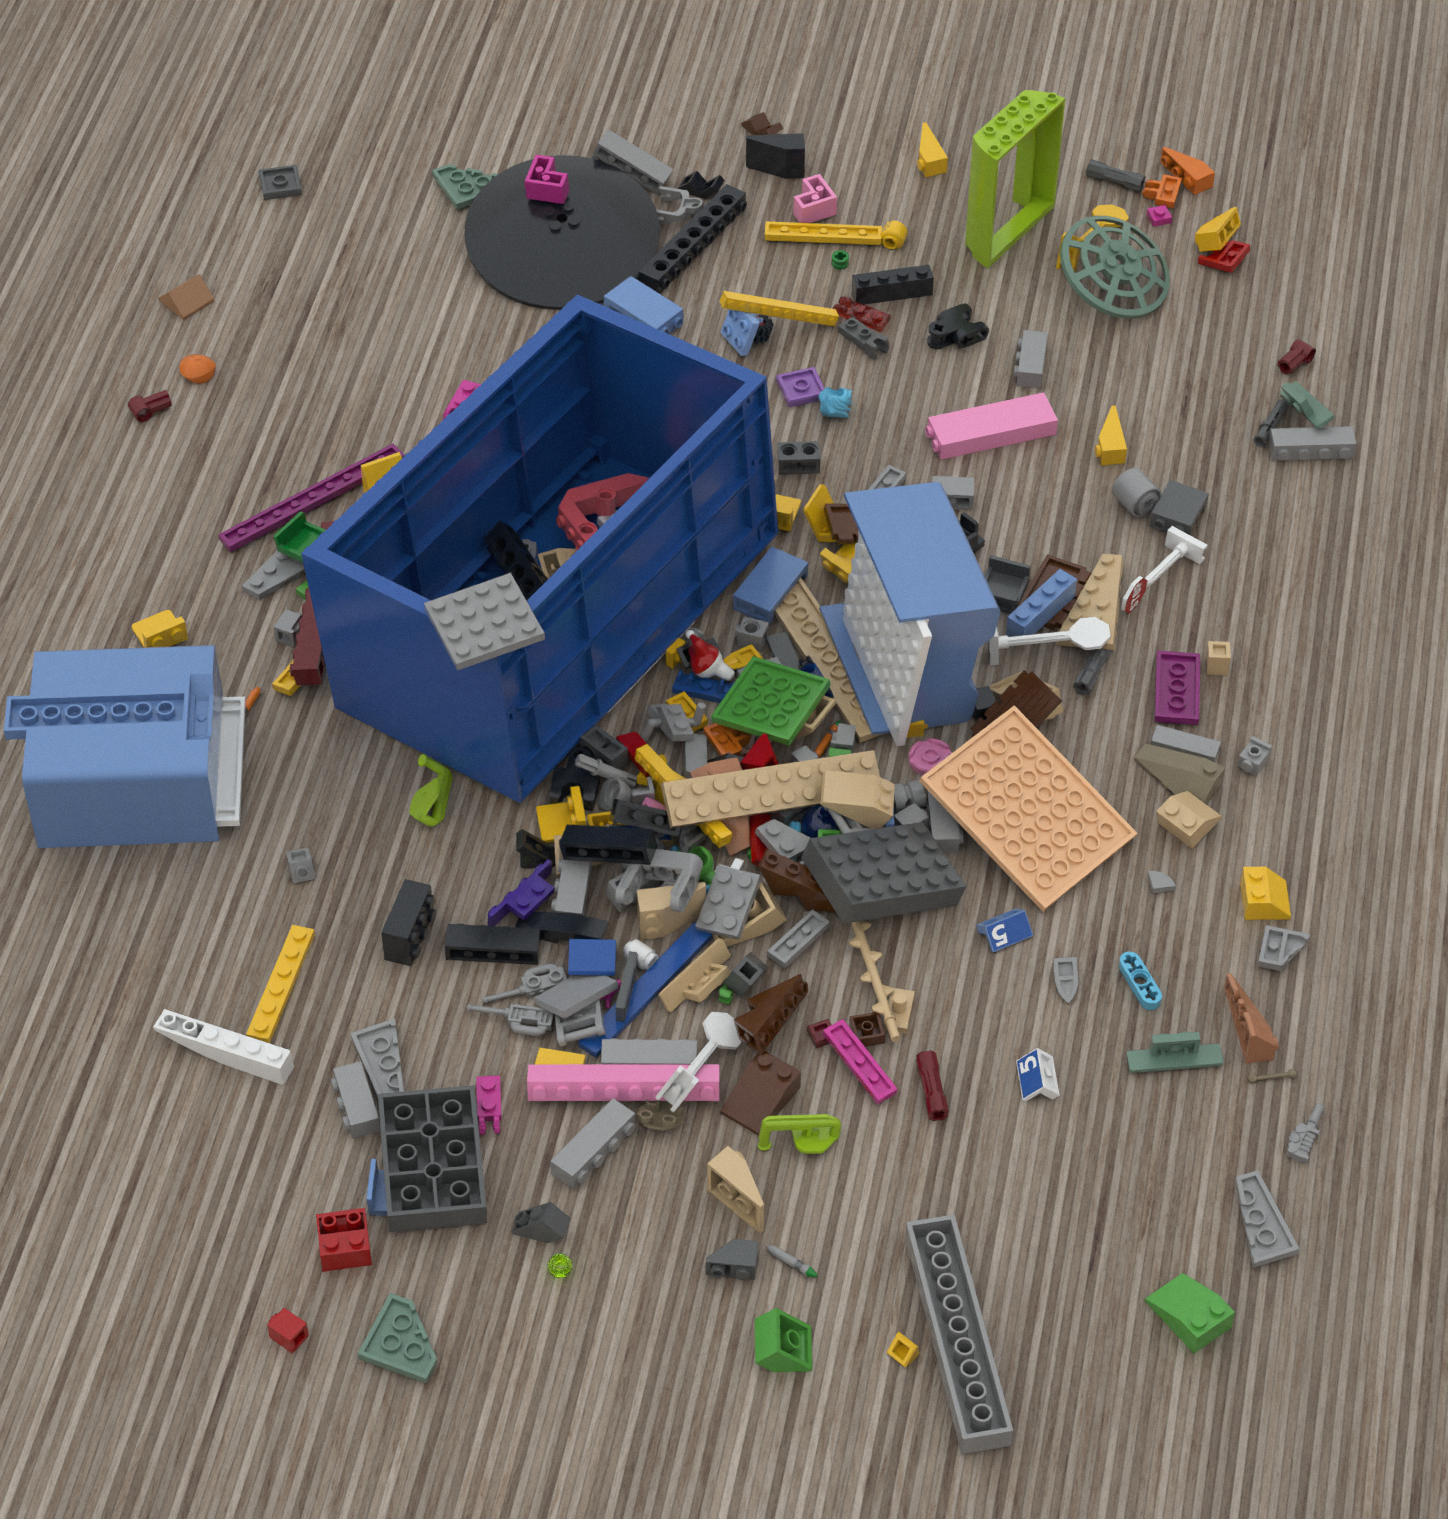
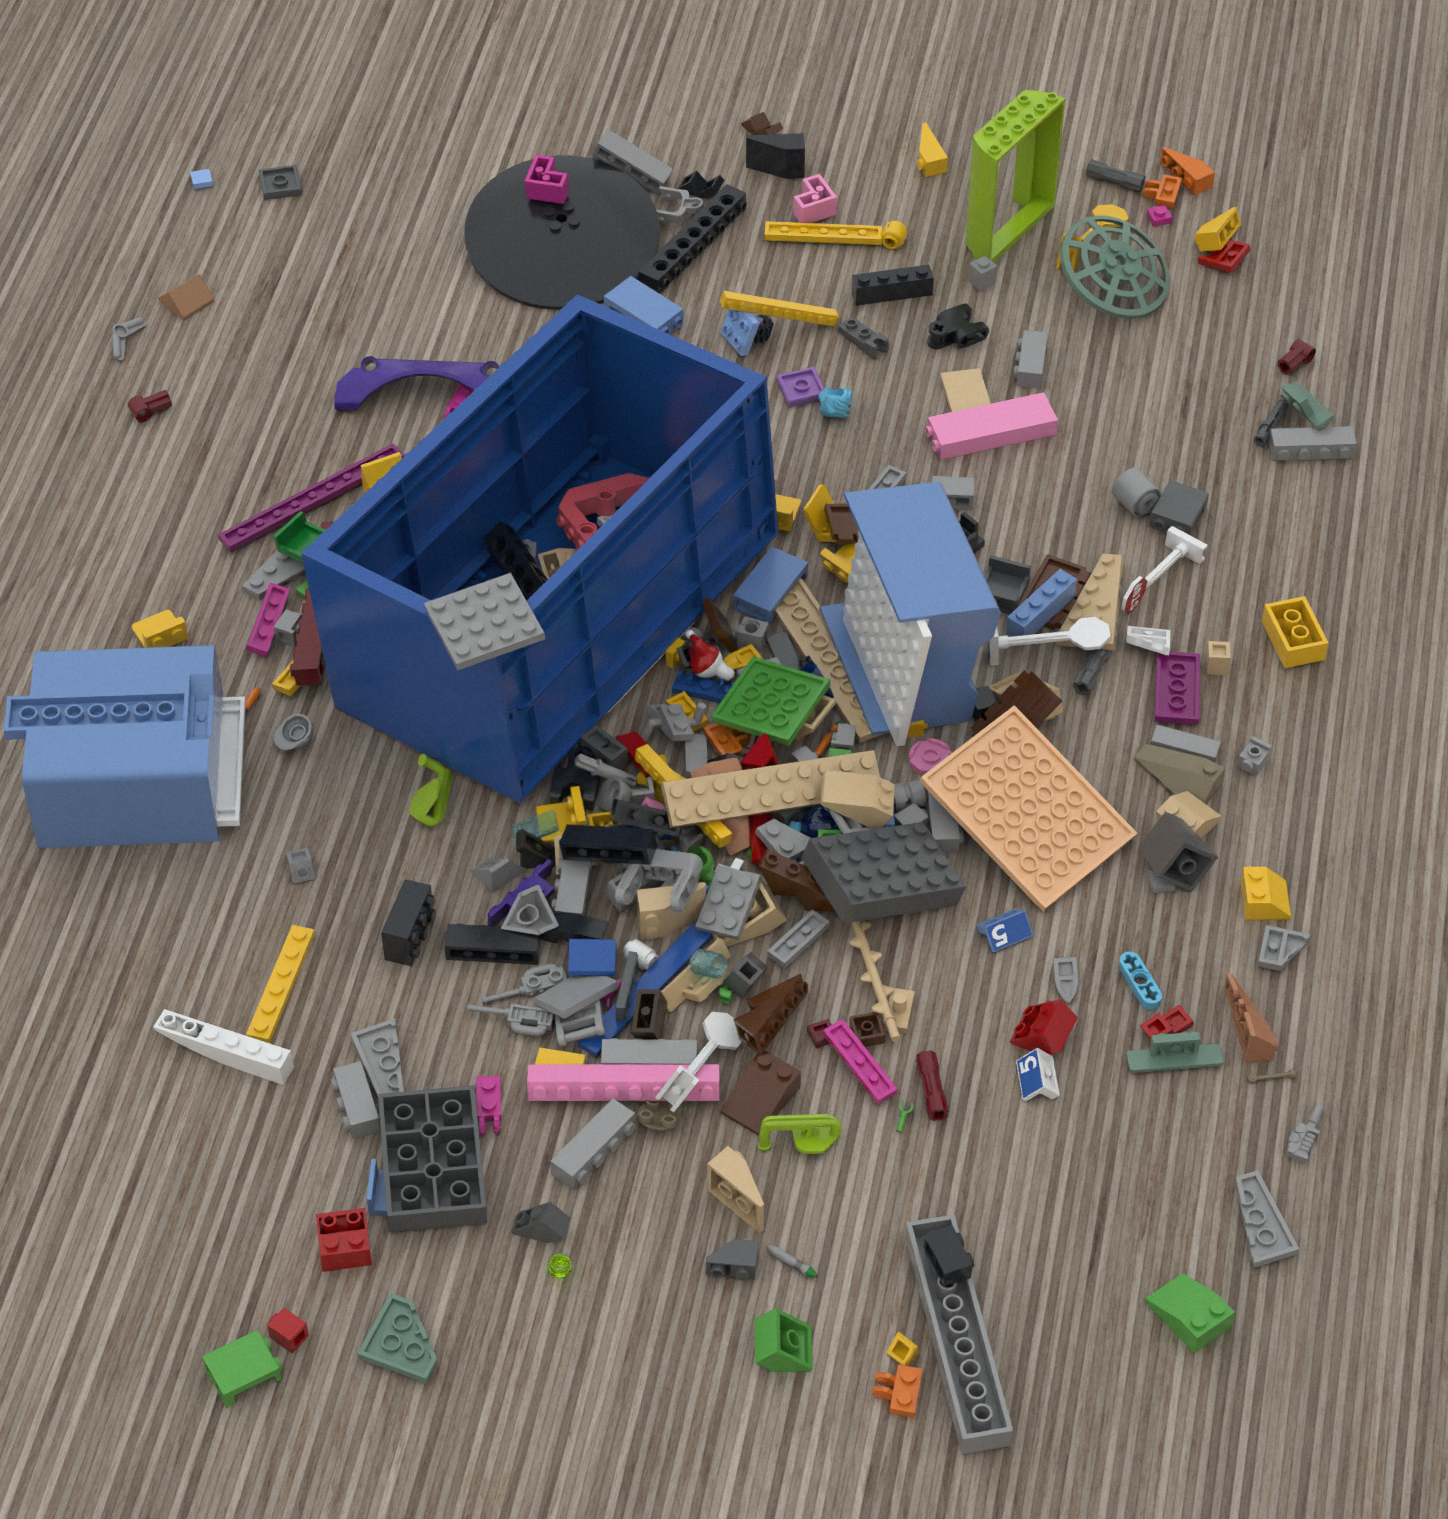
orange hat [179,354,216,384] -> none
sand green plate [432,164,498,210] -> none
dark grey brick [777,441,820,475] -> none
green bush [831,250,849,269] -> none
clear red hinge [833,296,890,332] -> none
yellow slope [1095,405,1127,465] -> none
none -> light grey piece [112,317,147,361]
none -> light blue tile [190,169,213,189]
none -> bright green panel [202,1330,283,1408]
none -> dark pink plate [246,582,290,657]
none -> light grey hat [273,714,313,751]
none -> dark purple panel [334,356,500,411]
none -> light grey slope [471,857,528,893]
none -> light grey slope [501,885,559,935]
none -> clear light blue tile [512,809,560,843]
none -> dark brown brick [631,989,667,1040]
none -> clear light blue piece [689,949,727,978]
none -> reddish brown tile [702,597,739,653]
none -> orange hinge [872,1364,923,1418]
none -> bright green hand [896,1100,913,1133]
none -> black brick [924,1225,974,1287]
none -> tan tile [940,368,991,412]
none -> light grey brick [968,255,997,292]
none -> red slope [1010,999,1078,1055]
none -> white wing [1126,626,1170,655]
none -> dark grey slope [1139,811,1218,891]
none -> red slope [1140,1004,1194,1040]
none -> yellow brick [1262,596,1328,668]

